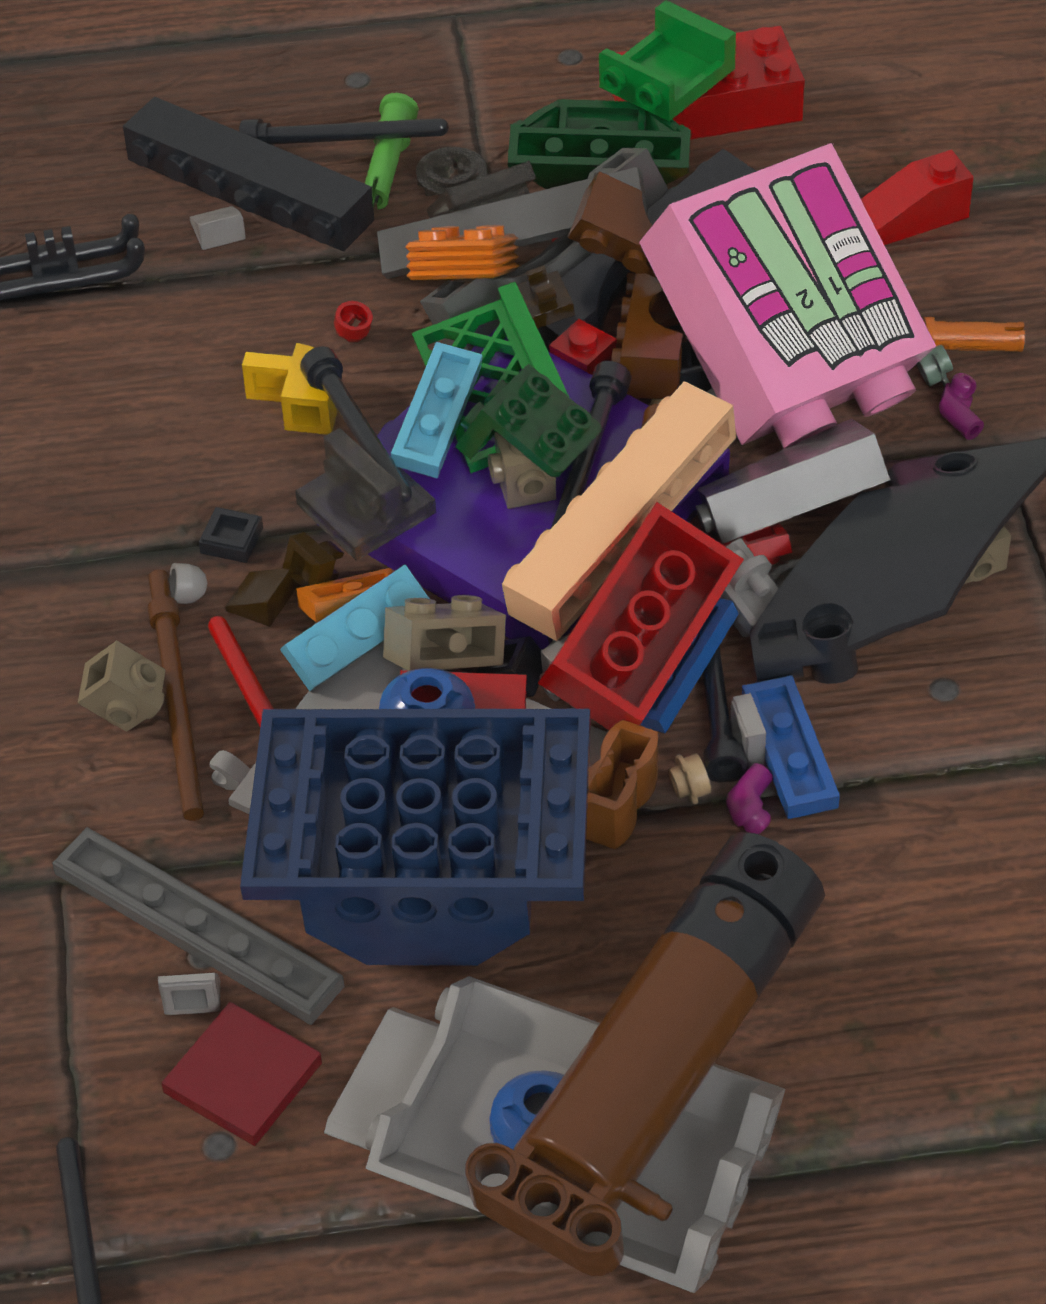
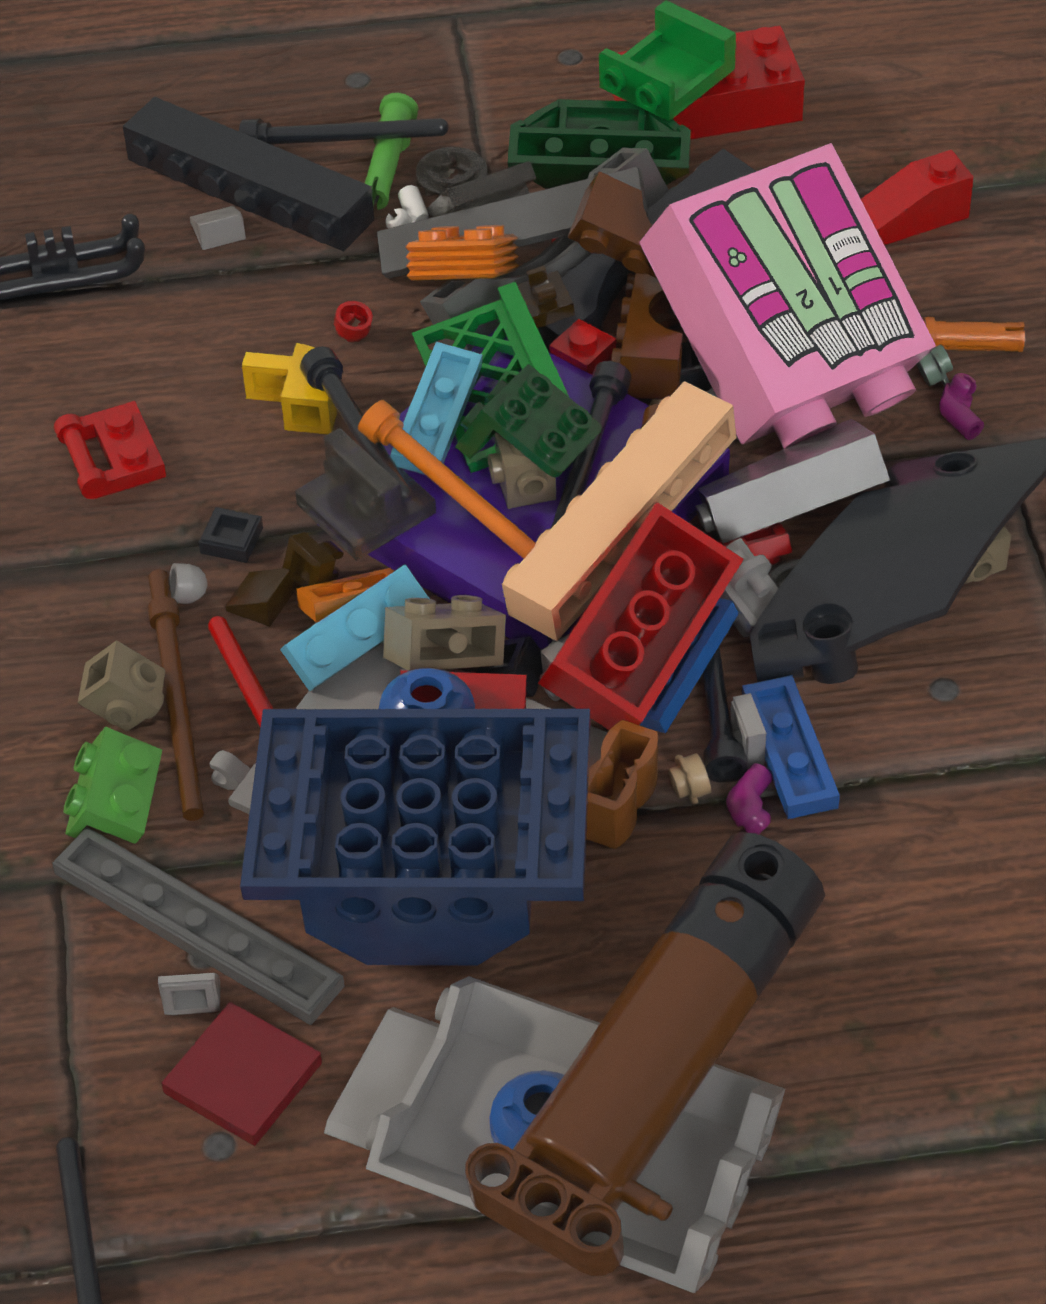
none -> red plate [54,401,166,499]
none -> bright green bracket [63,727,162,844]
none -> orange piece [358,400,536,559]
none -> white arm [386,185,429,229]

